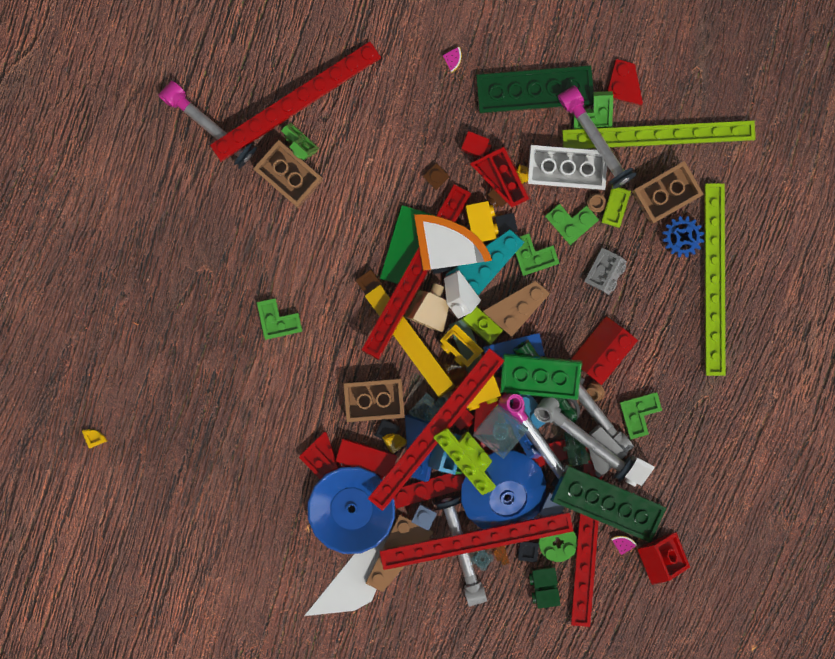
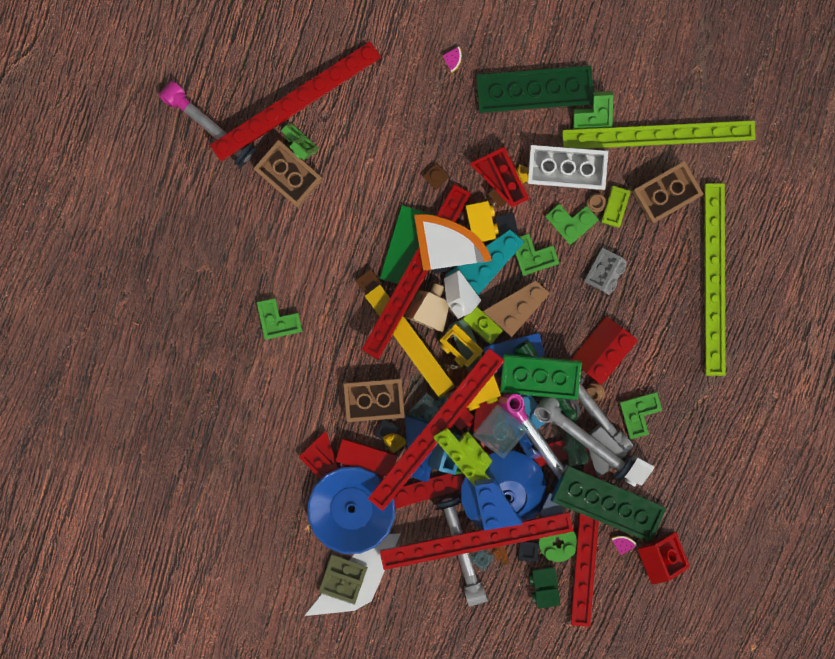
yellow tile [82,429,108,448] -> none
medium nougat wing [366,514,434,592] -> none
sand blue brick [411,503,437,531] -> none
red brick [461,131,492,158] -> none
piece [557,85,637,189] -> none
red wing [607,59,643,106] -> none
blue gear [662,216,704,258] -> none
none -> olive slope [319,555,368,605]
none -> blue wing [474,478,522,531]

